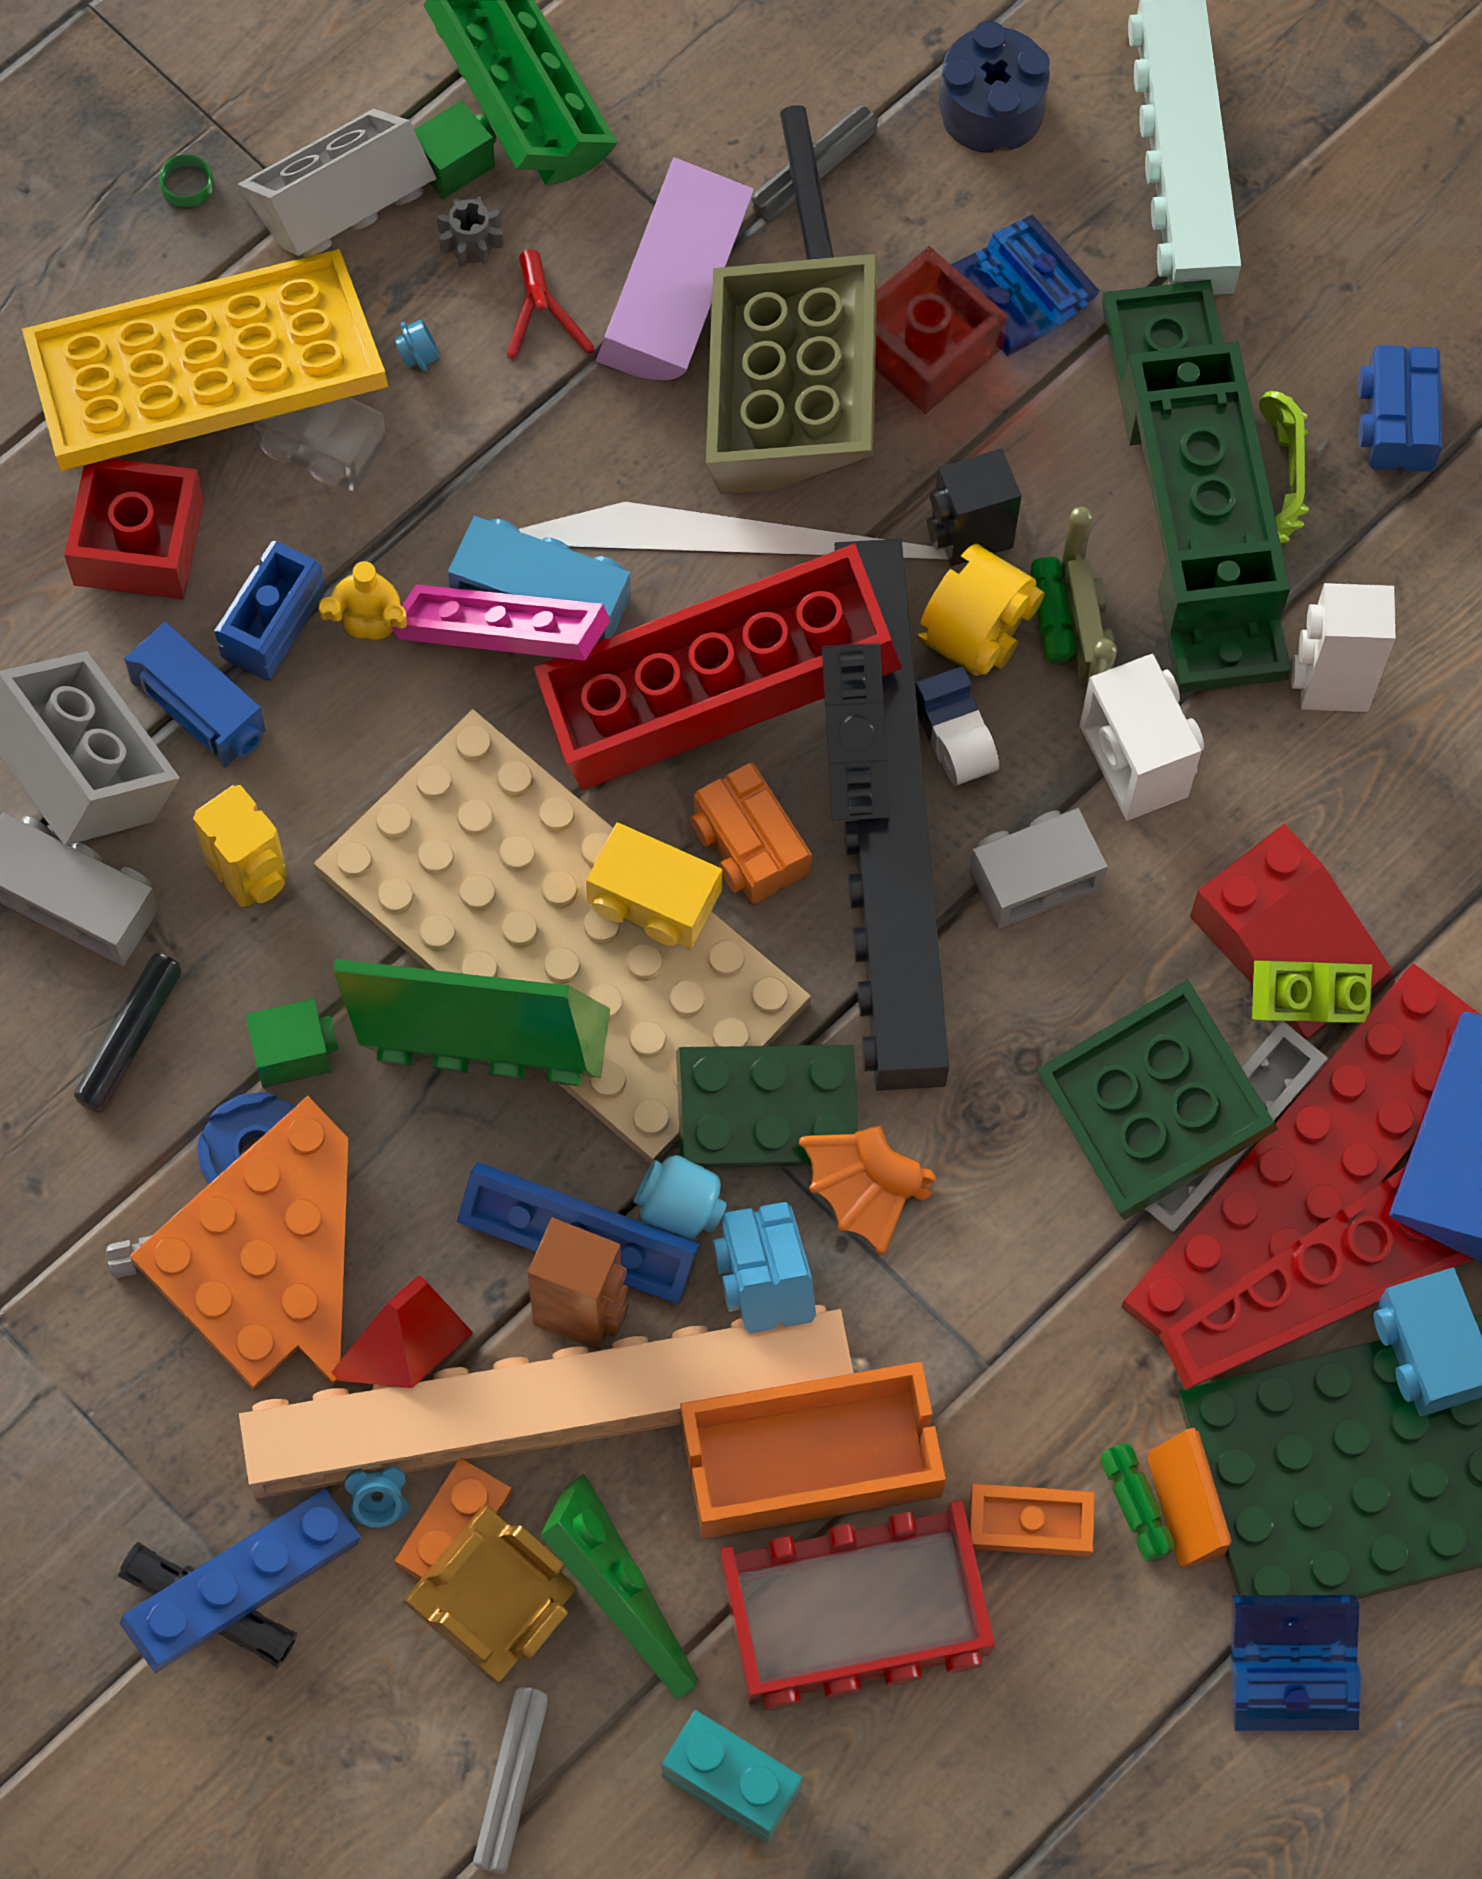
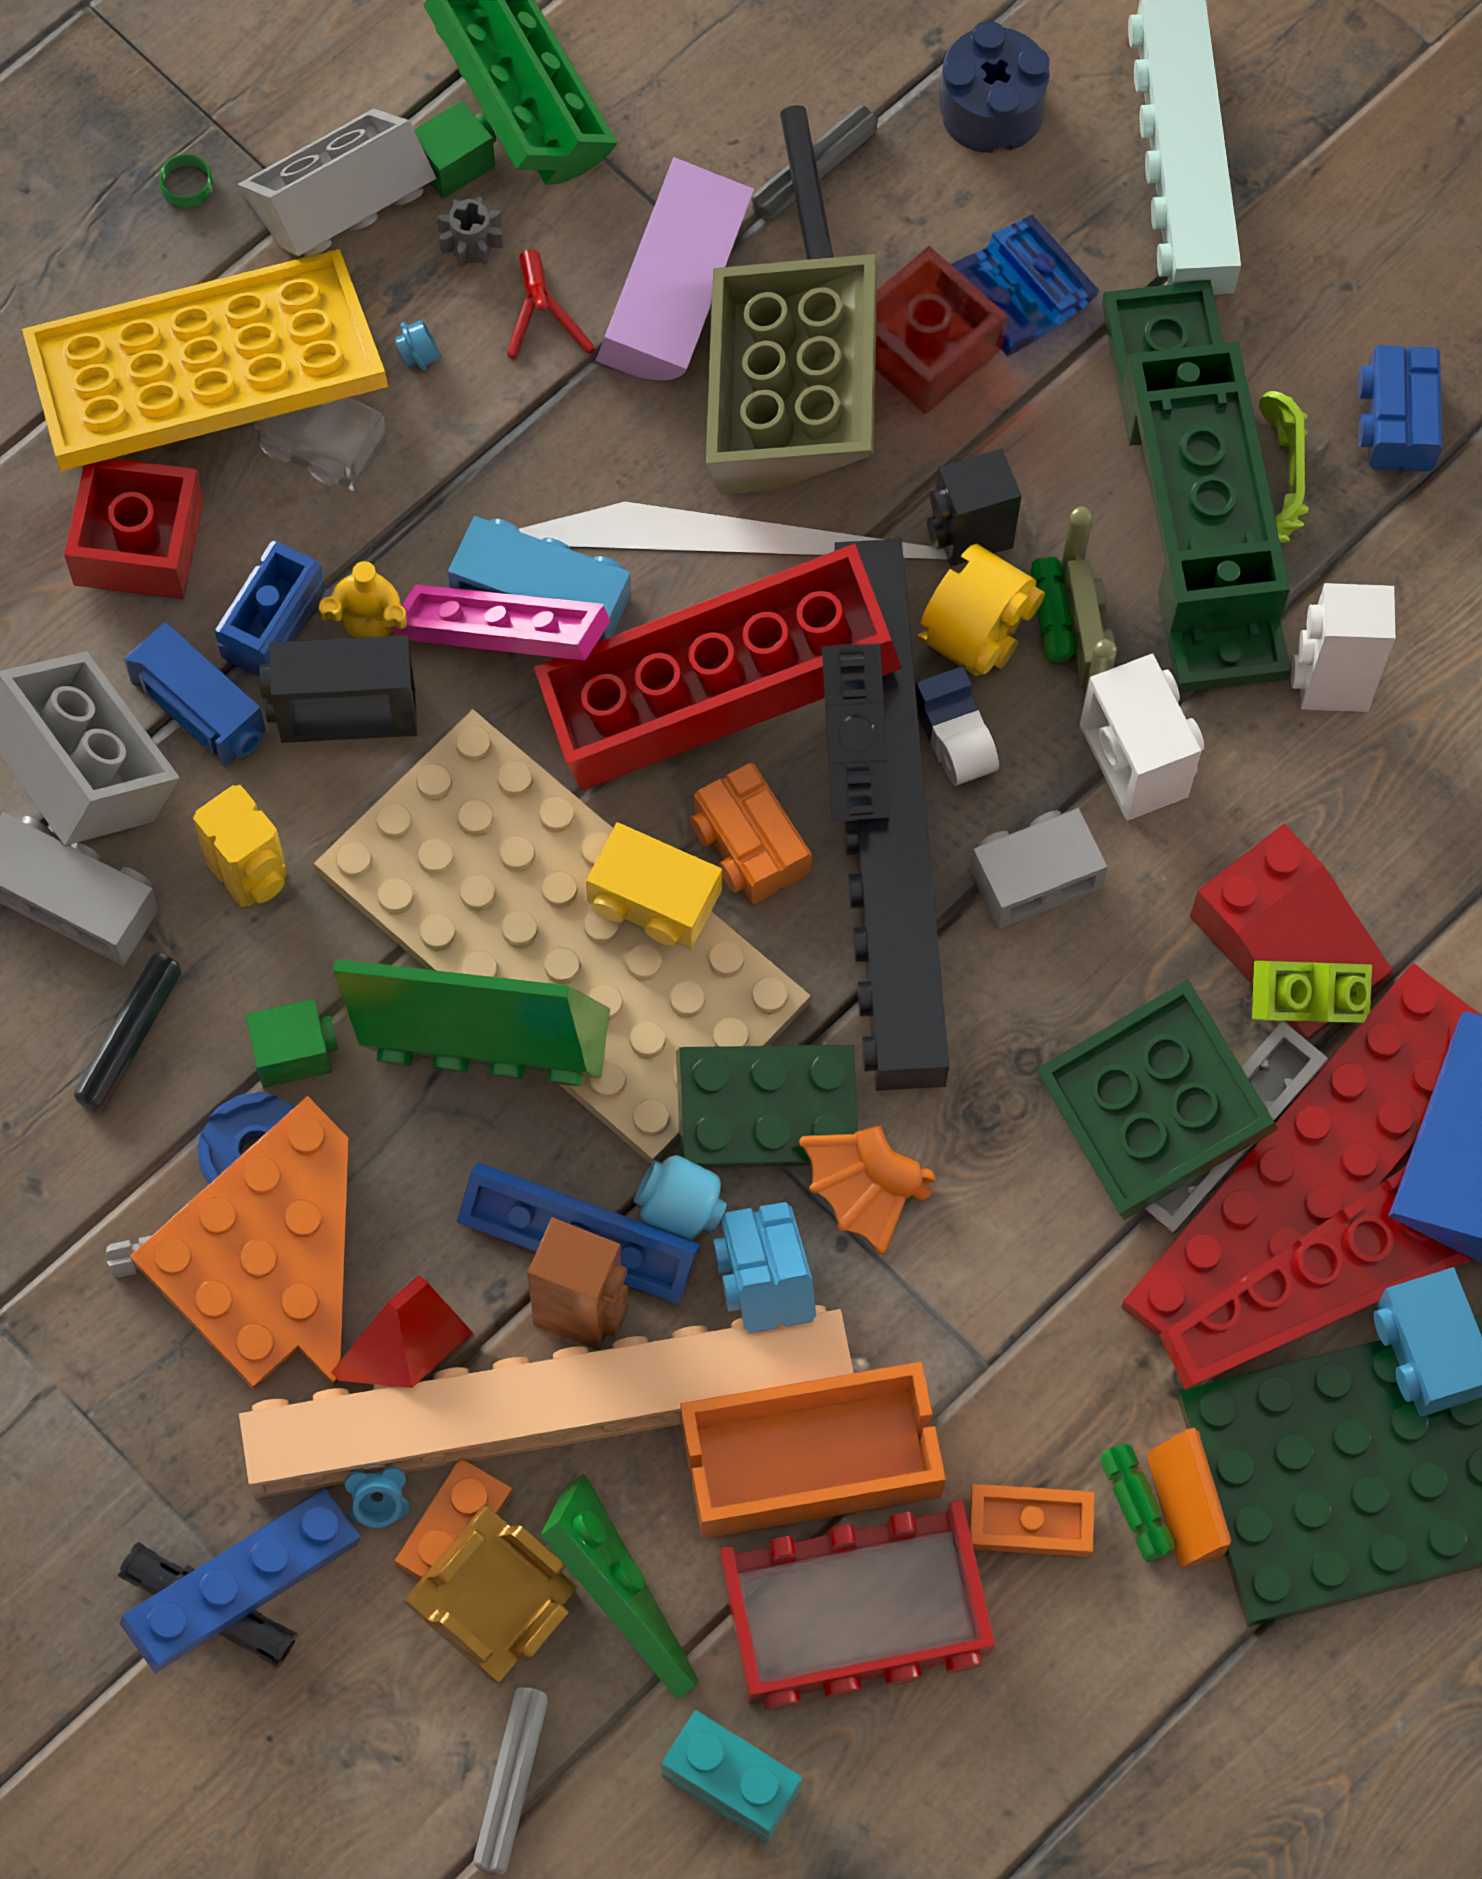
clear blue slope [1231,1595,1361,1731] -> none
none -> black window [260,635,417,743]

